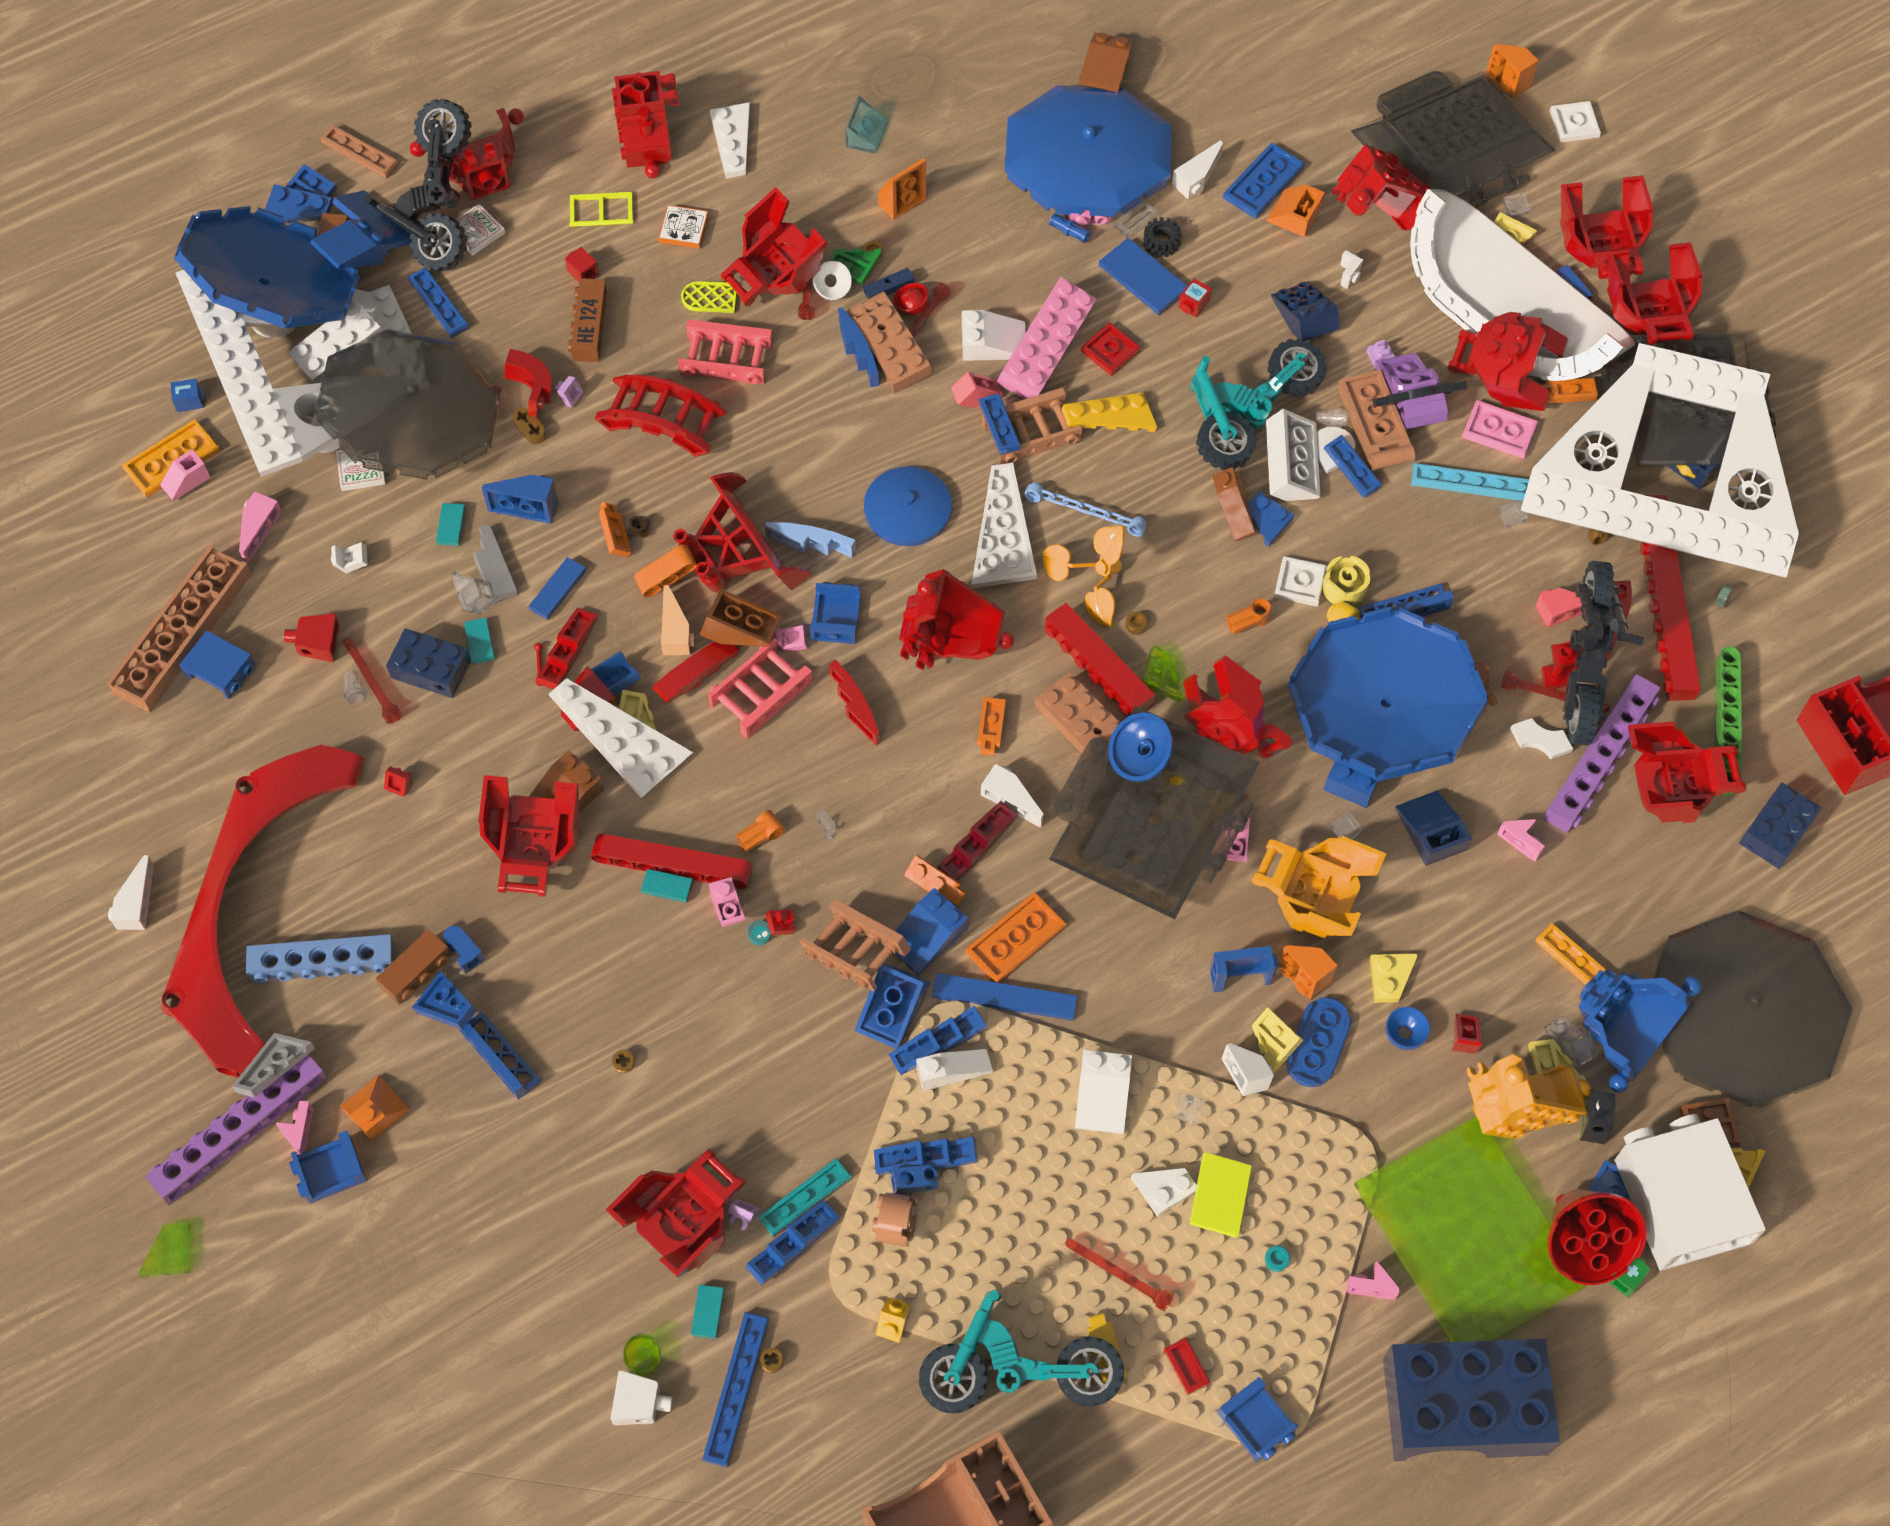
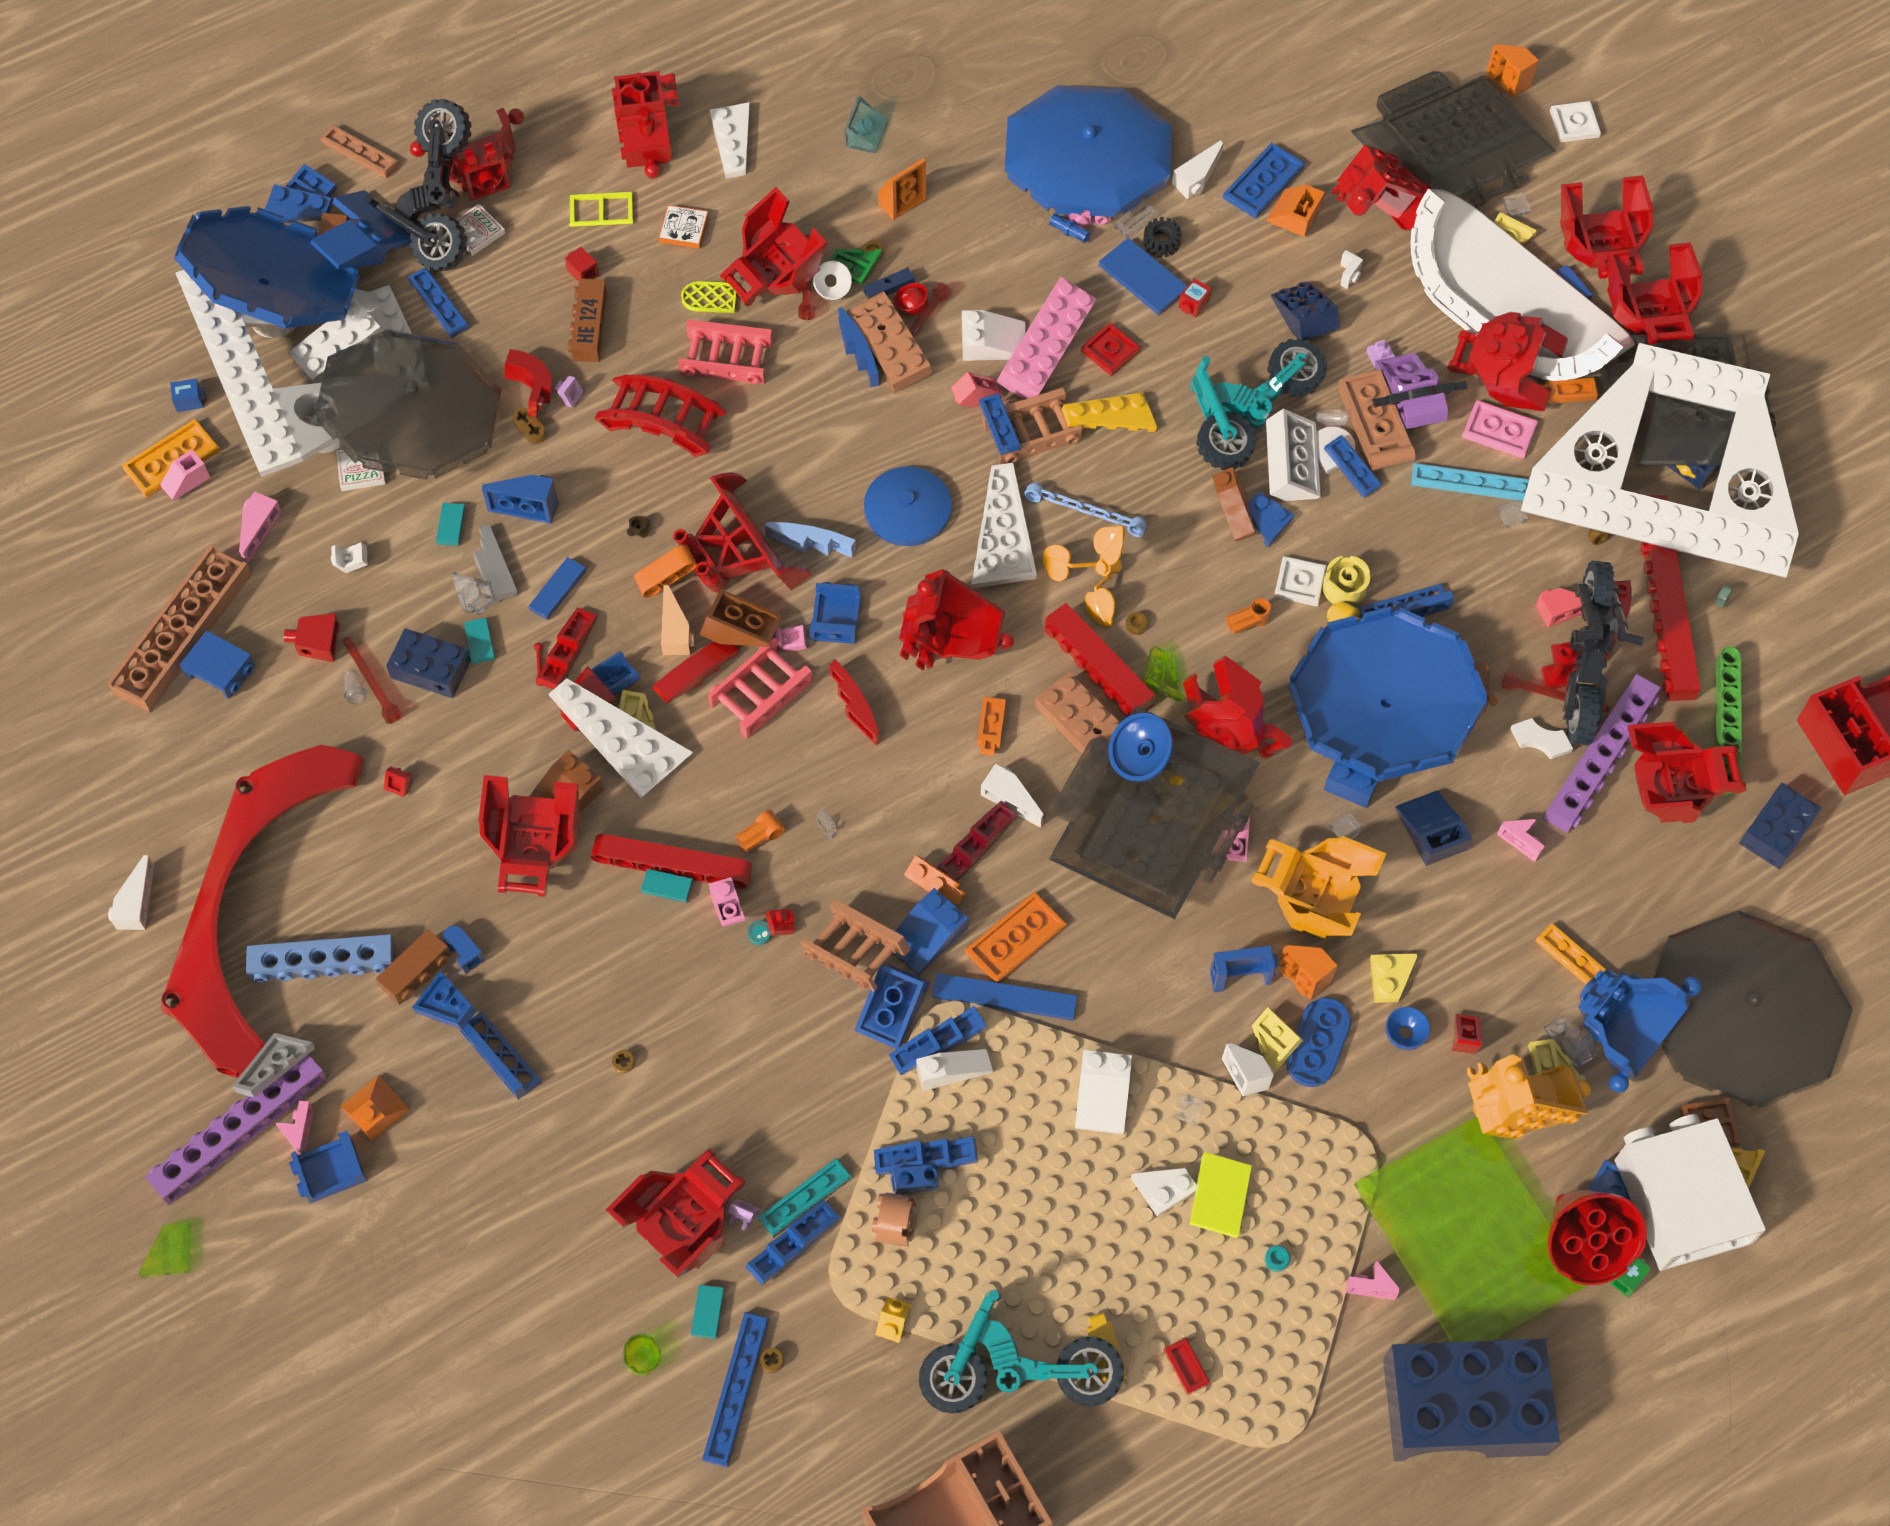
orange hinge [599,502,632,558] -> none
white torso [610,1371,673,1425] -> none
clear red piece [1065,1238,1174,1312] -> none
dark orange slope [1078,32,1134,92] -> none
blue panel [1217,1377,1299,1463] -> none
black torso [1580,1090,1616,1145] -> none

